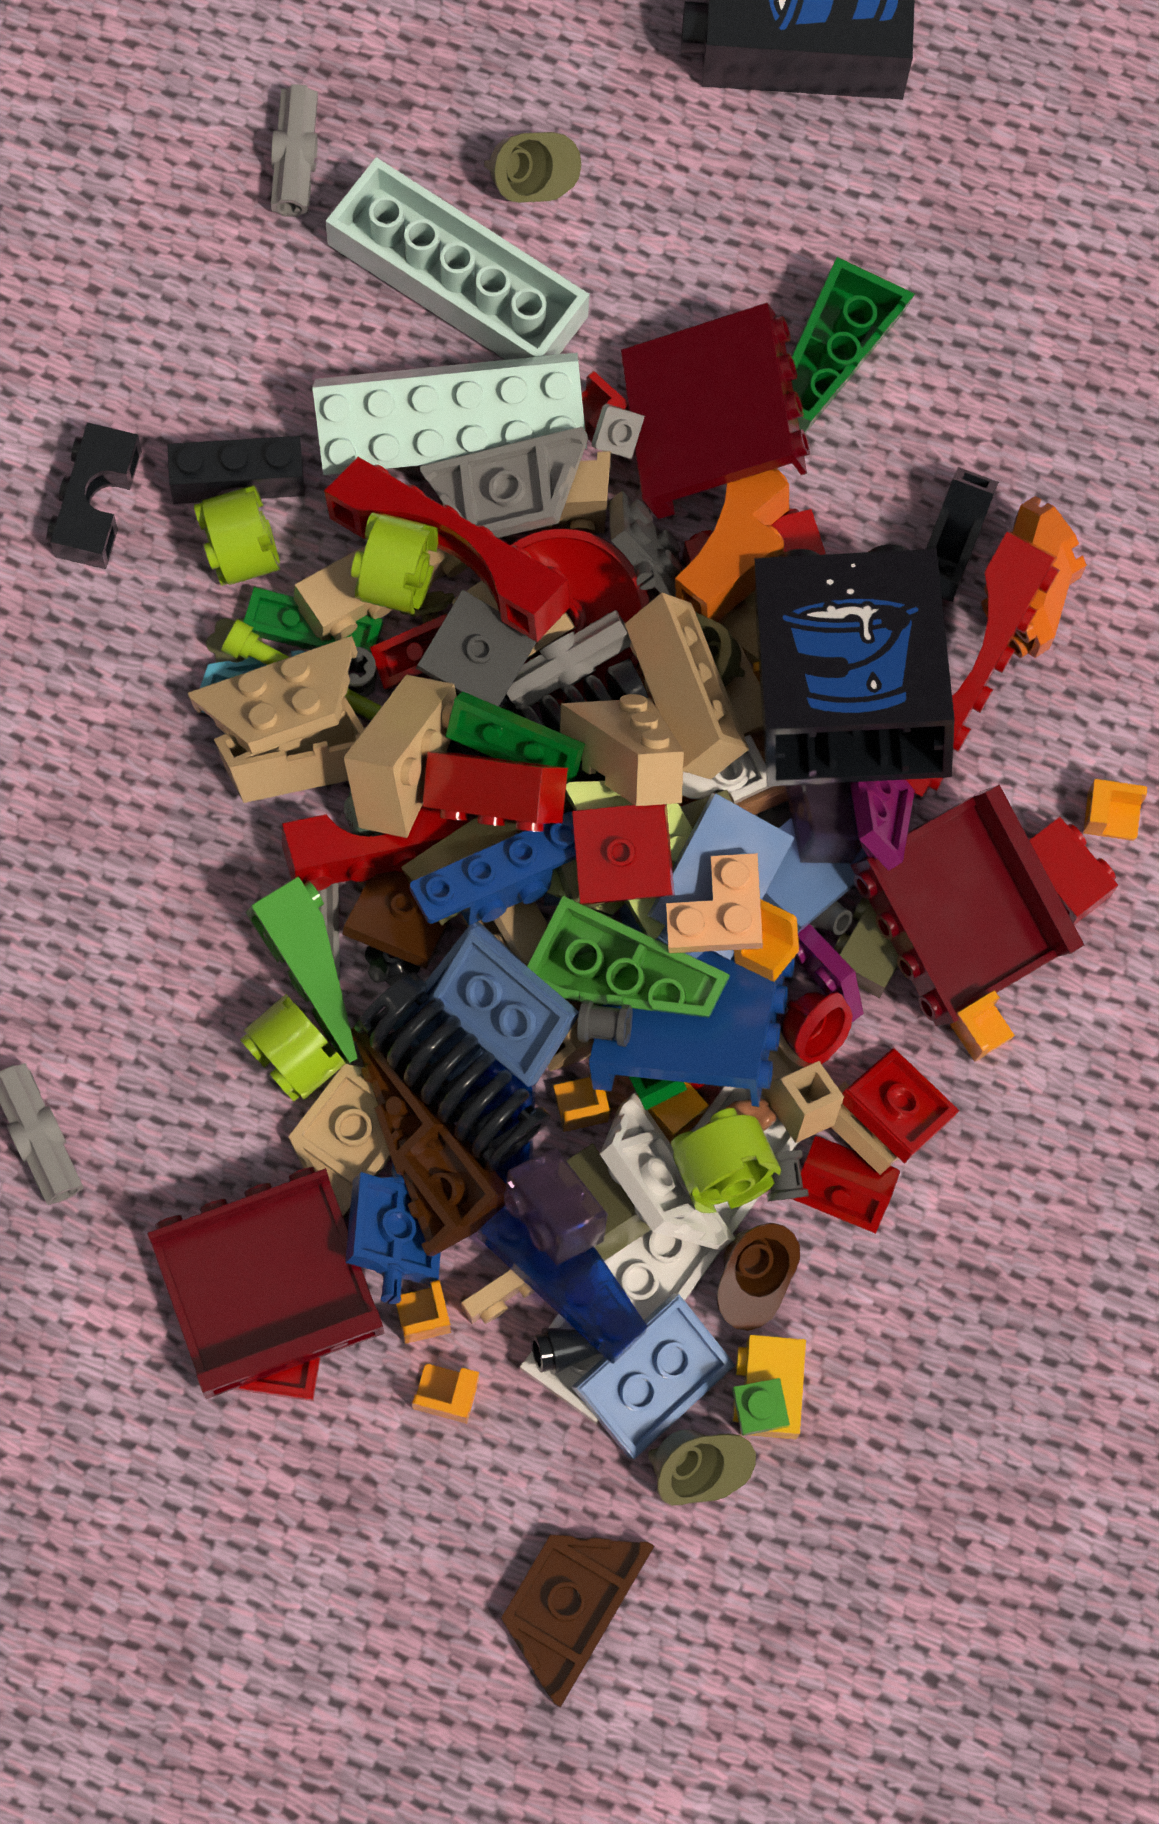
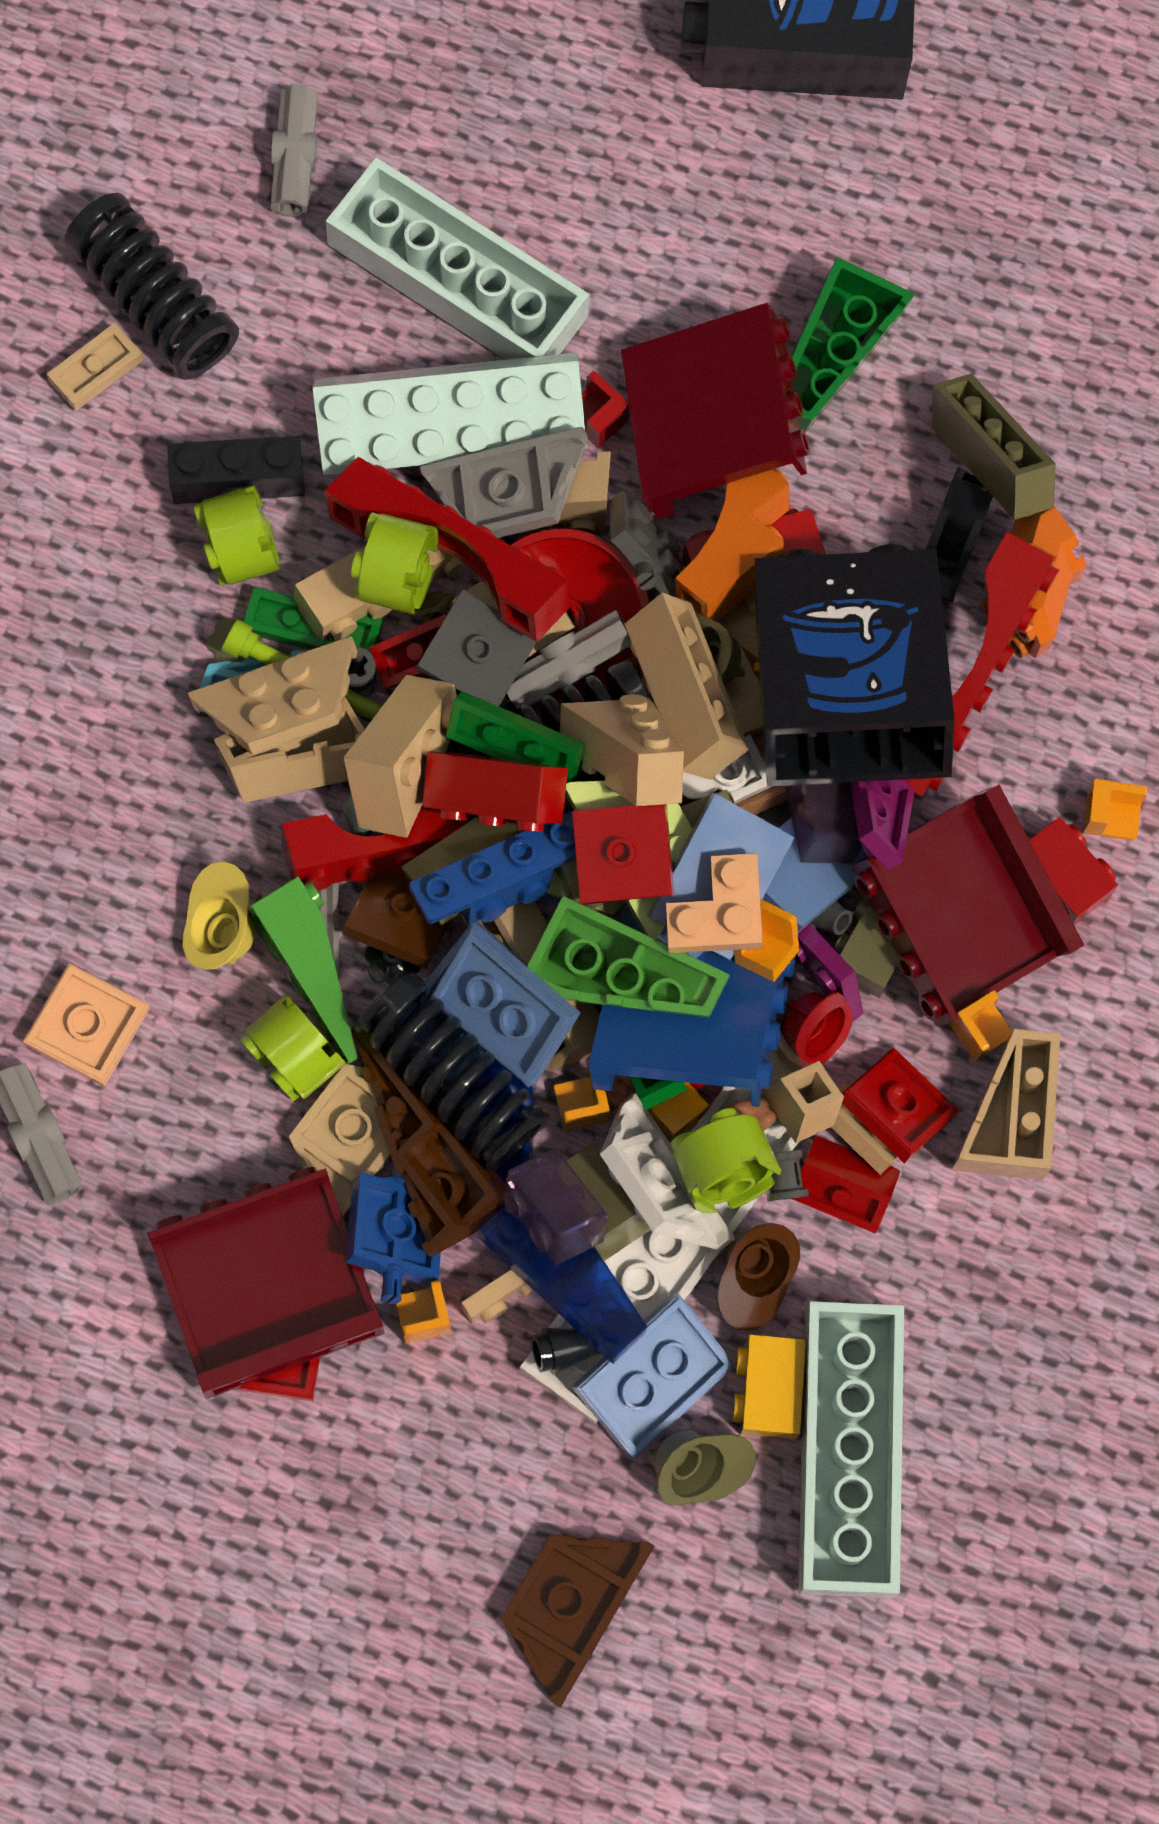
black arch [46,422,142,569] -> none
light orange panel [412,1364,479,1424] -> none
olive piece [484,132,582,203] -> none
dark grey bush [577,1000,633,1047] -> none
light grey bracket [592,403,645,459] -> none
bright green plate [732,1378,790,1436] -> none
none -> light nougat plate [23,963,150,1087]
none -> tan plate [47,323,144,412]
none -> black piece [64,192,239,380]
none -> light yellow piece [182,861,256,970]
none -> light aqua brick [798,1301,904,1598]
none -> olive brick [932,373,1056,520]
none -> tan wedge [951,1029,1060,1180]

